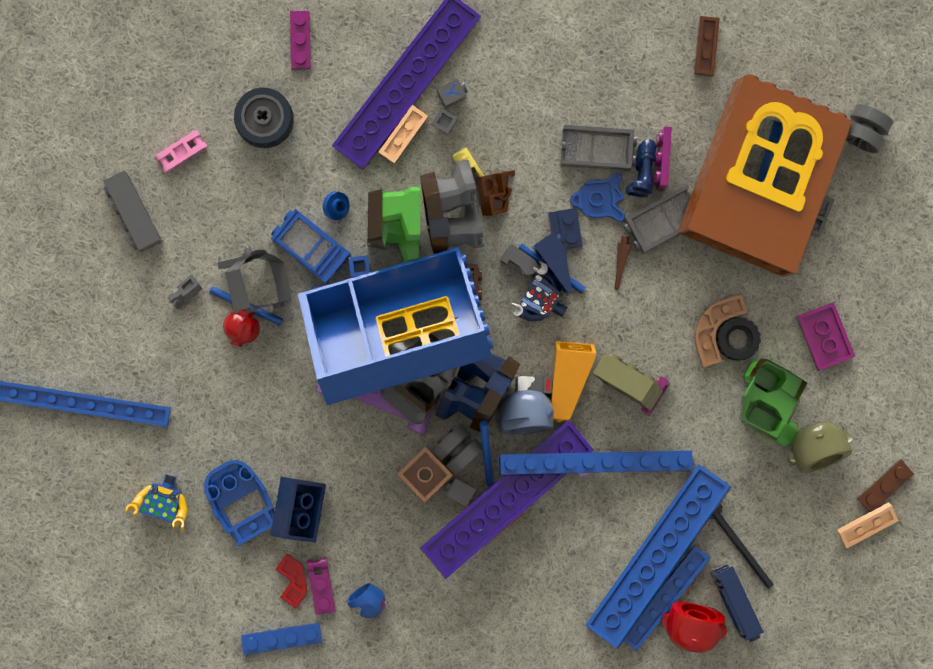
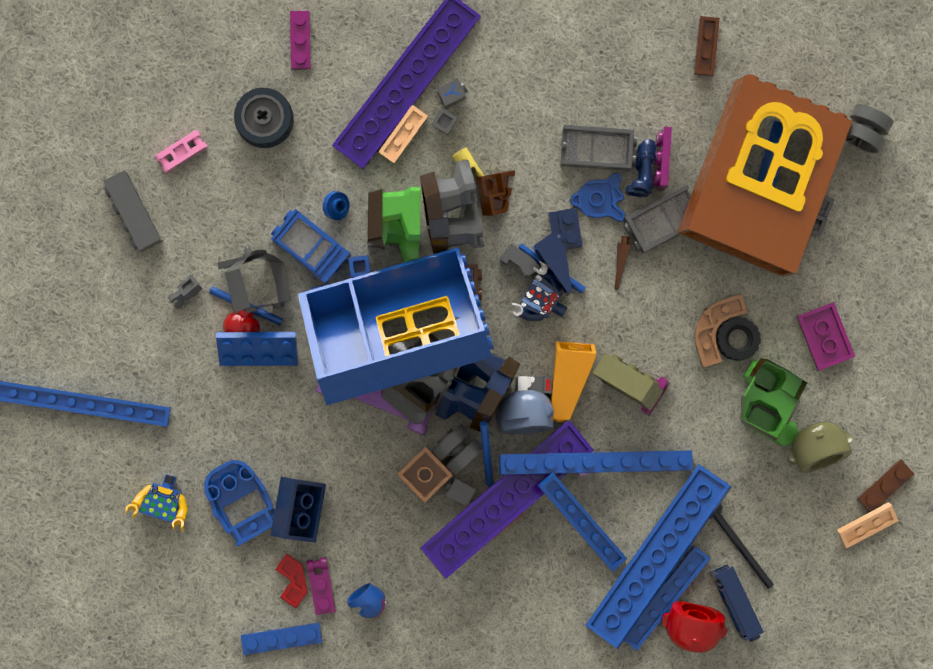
none -> blue plate [216,332,298,366]
none -> blue plate [538,472,627,572]

